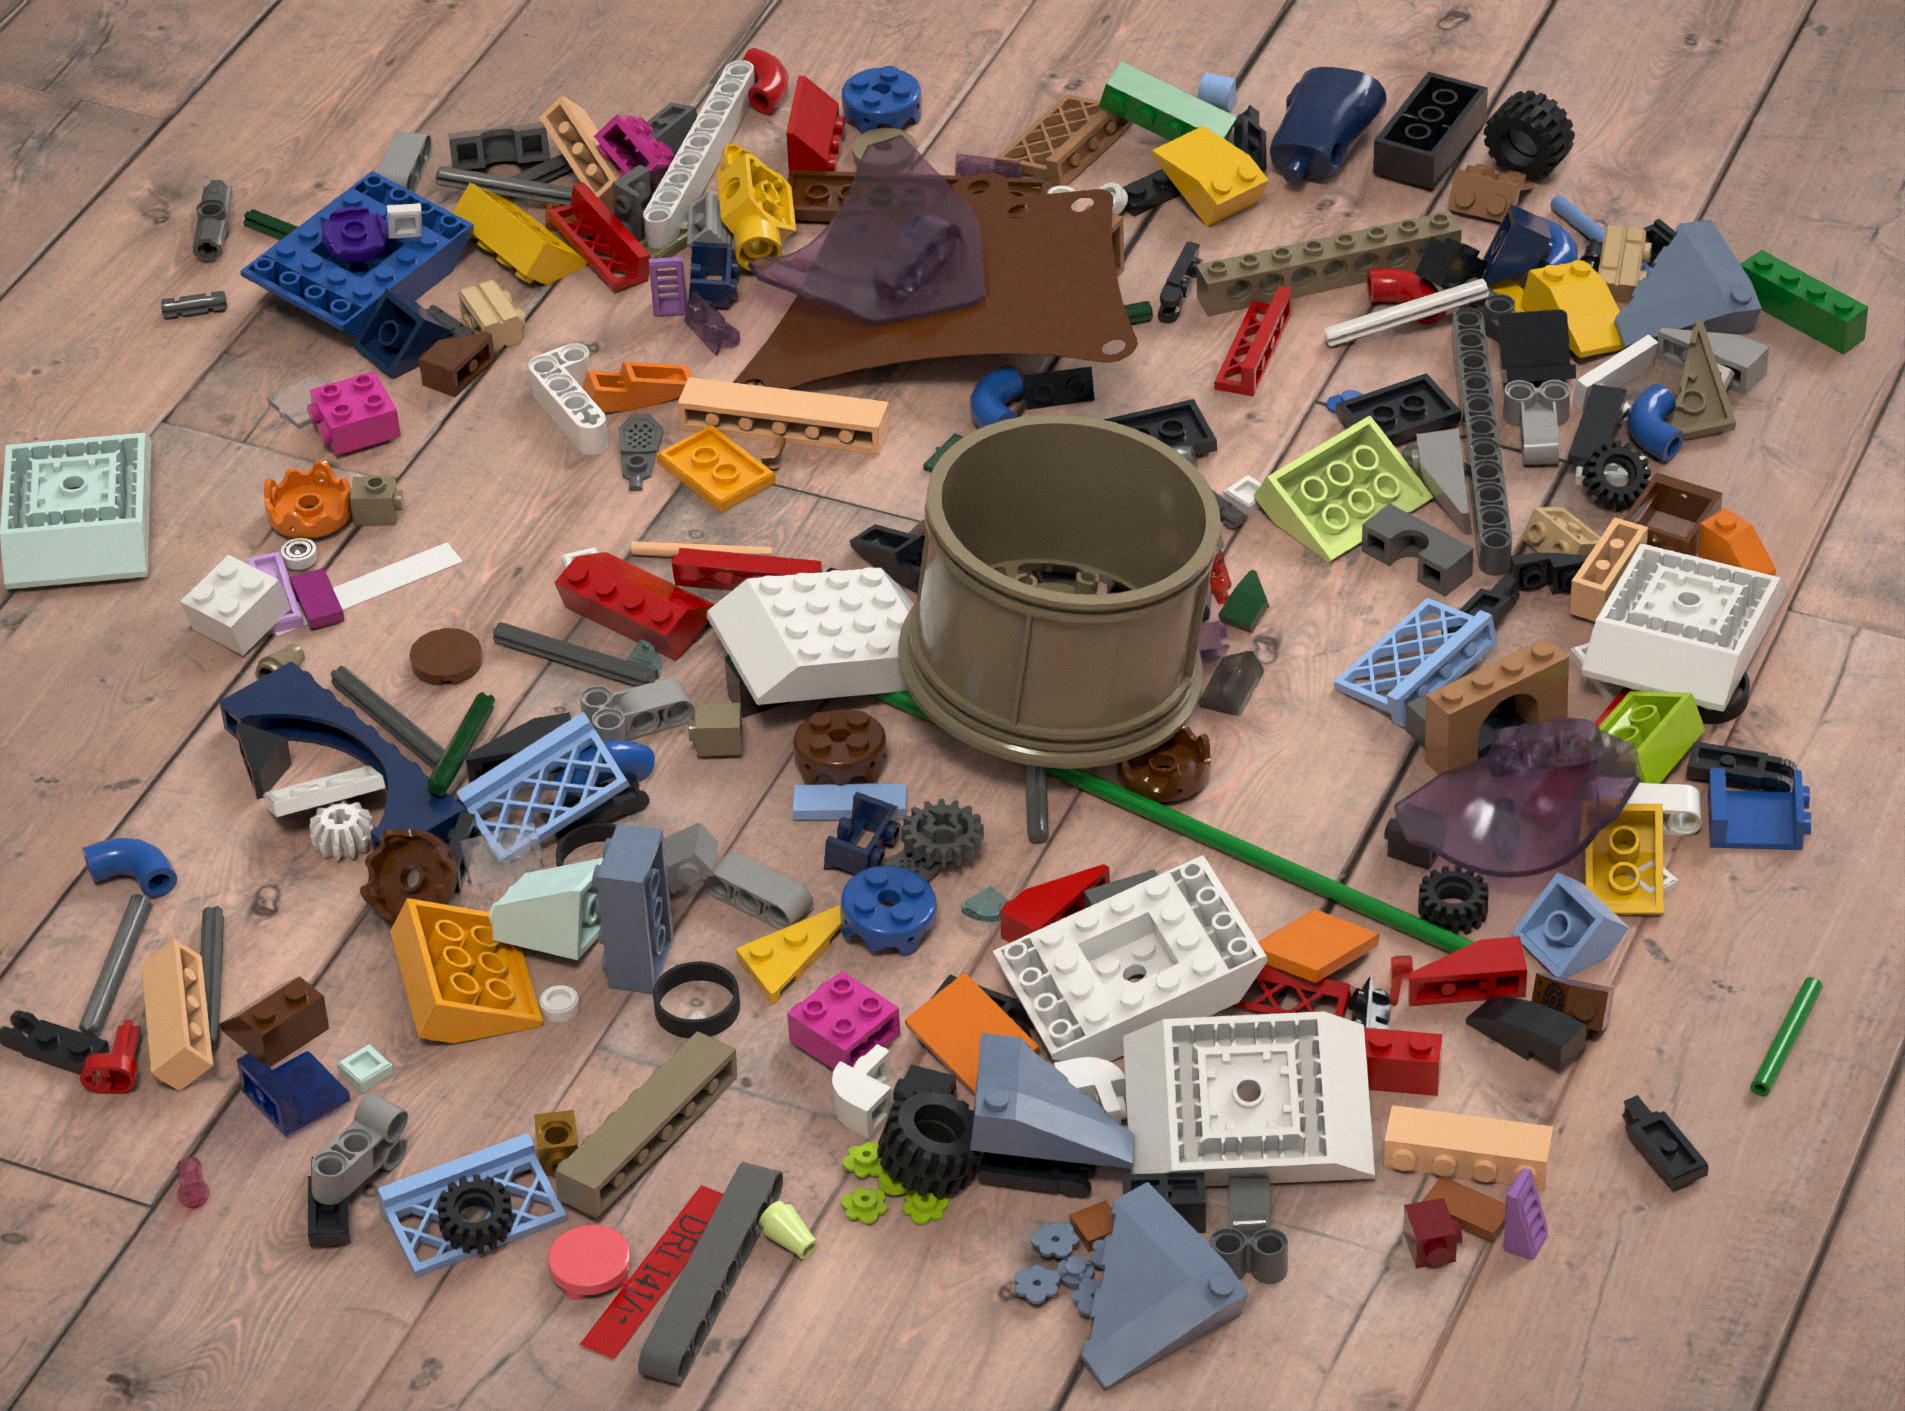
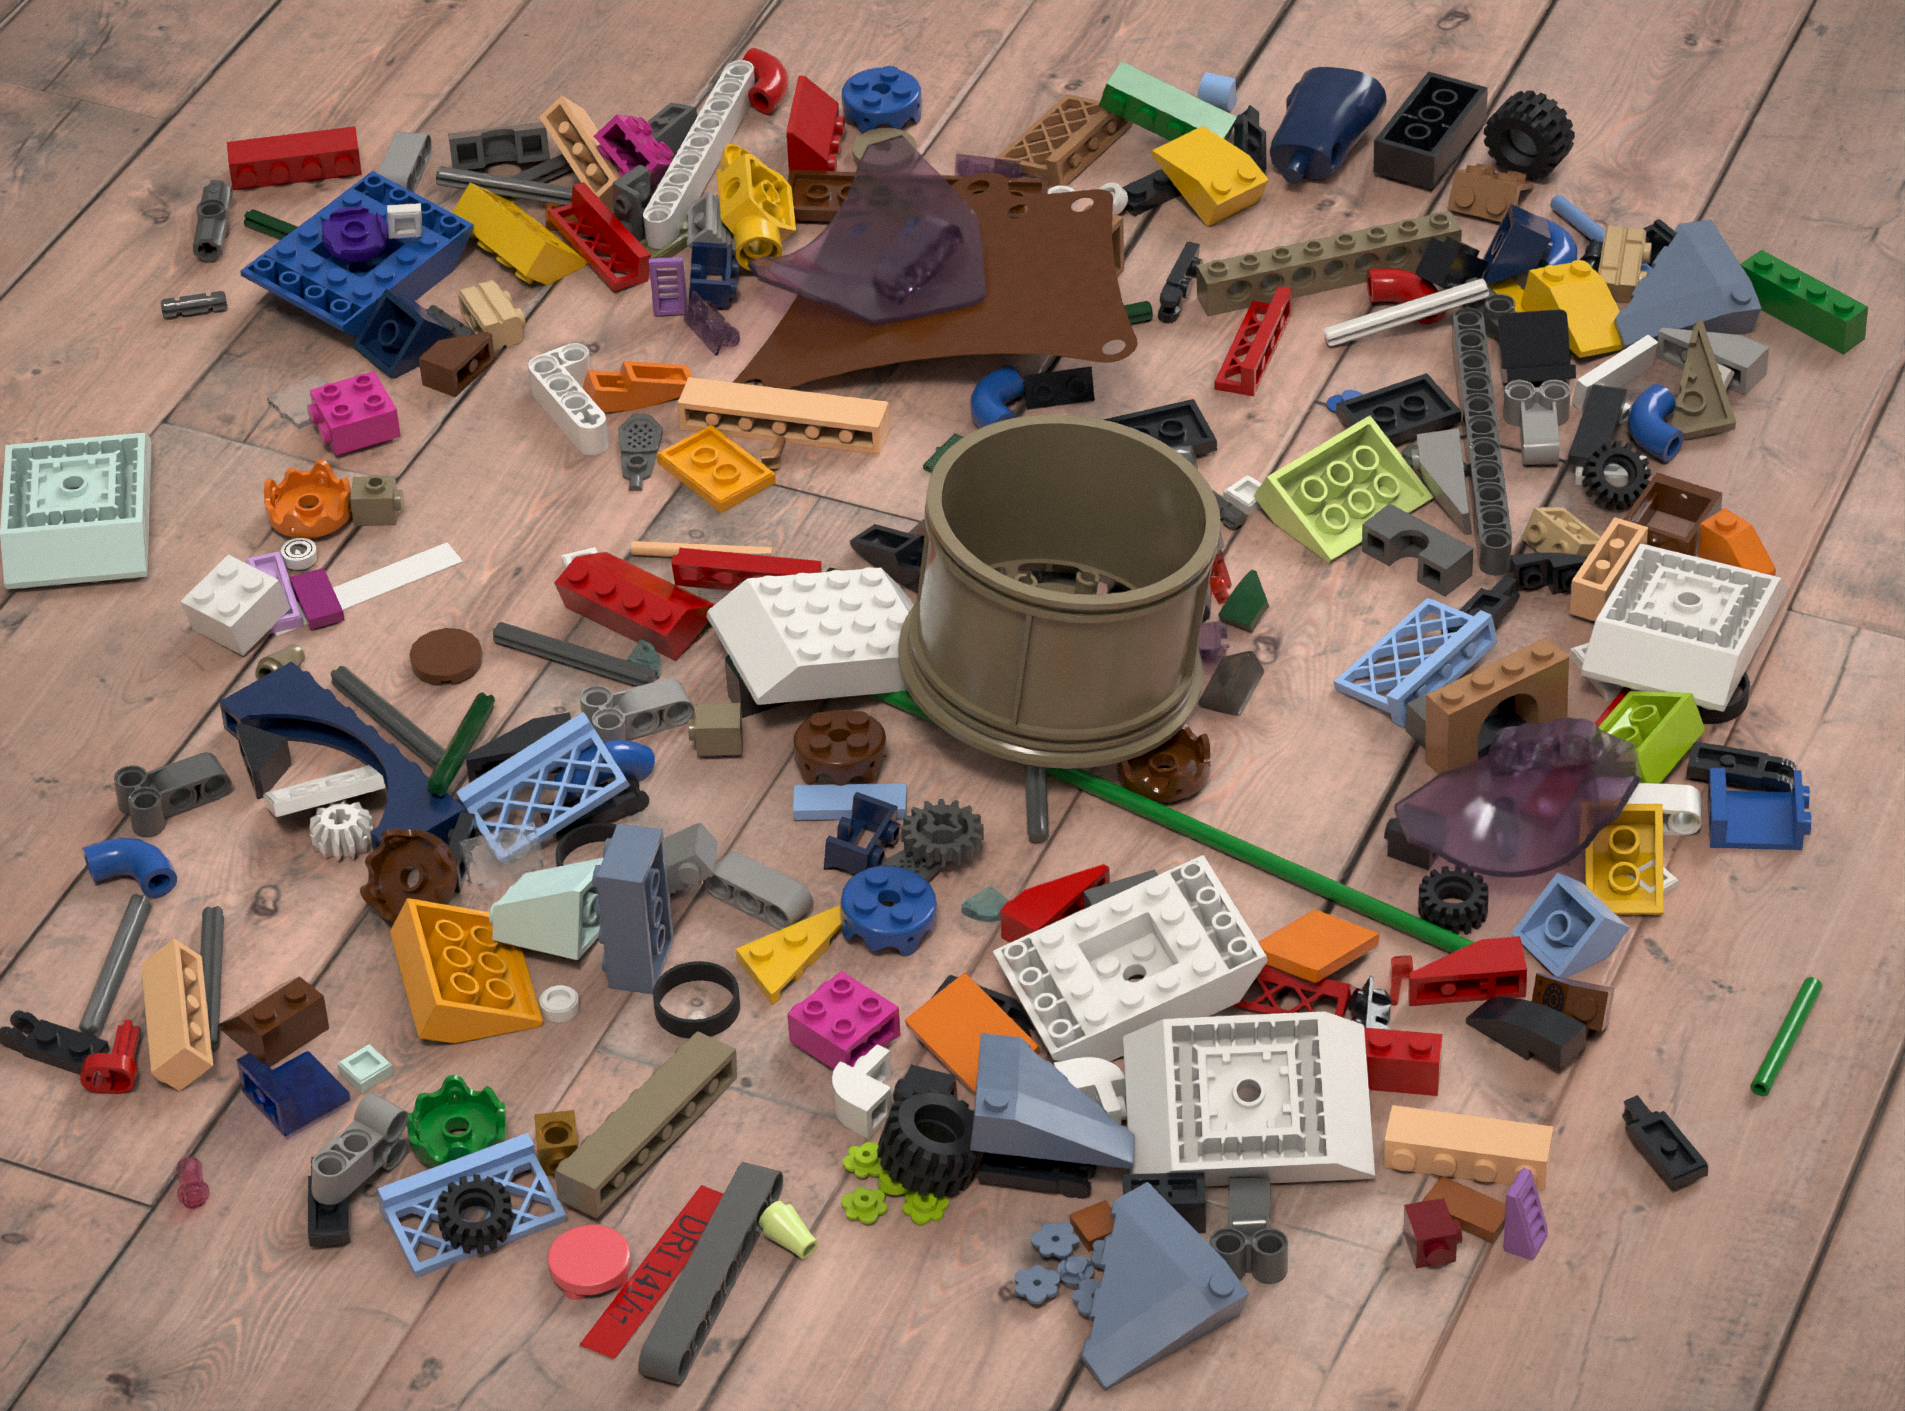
none -> dark grey piece [114,752,232,837]
none -> red brick [227,126,362,191]
none -> green plate [406,1075,508,1168]

